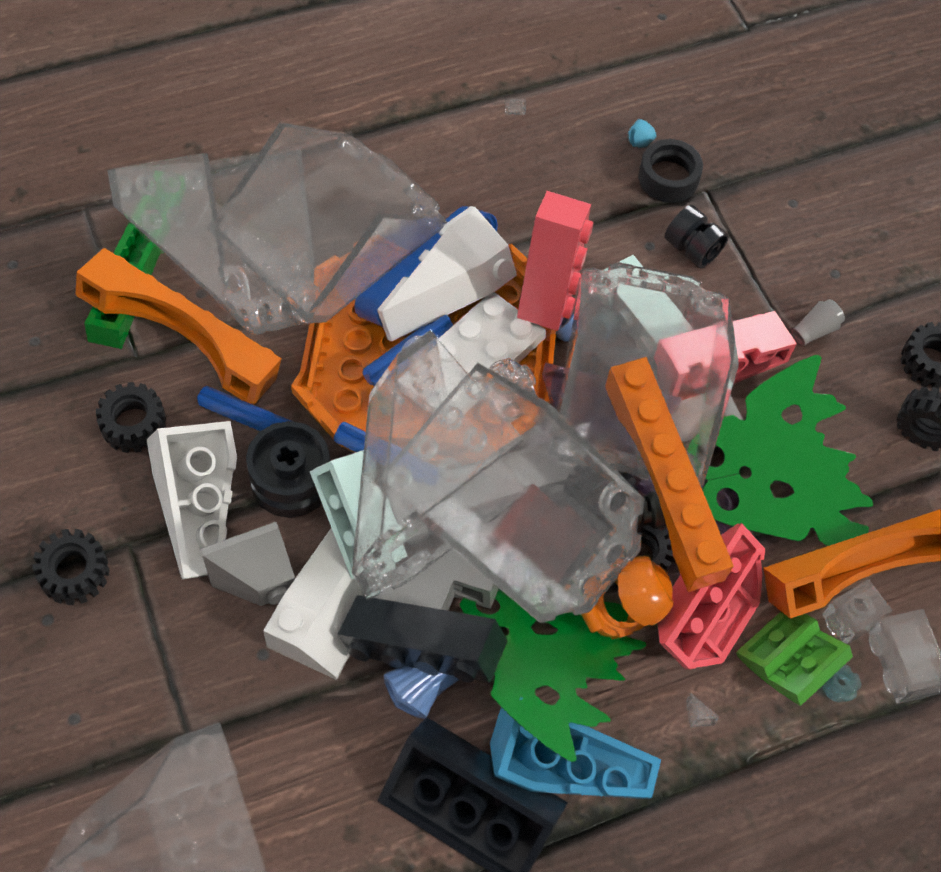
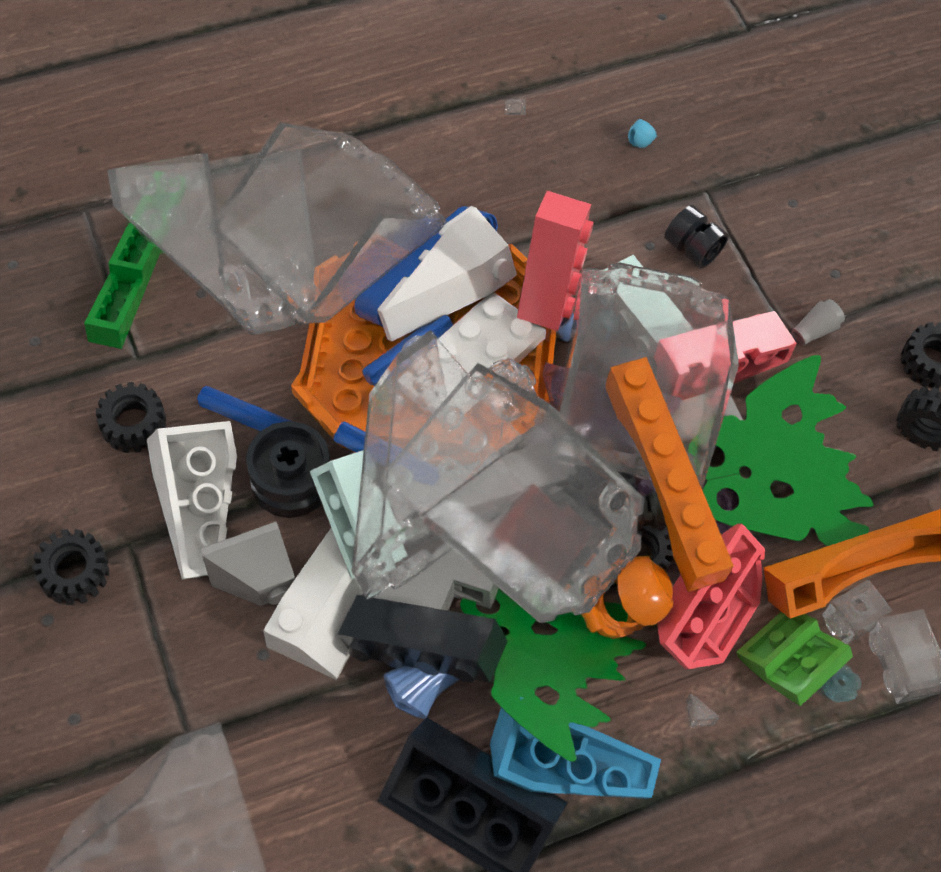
orange arch [75,248,282,405] -> none
black tyre [638,139,703,203] -> none

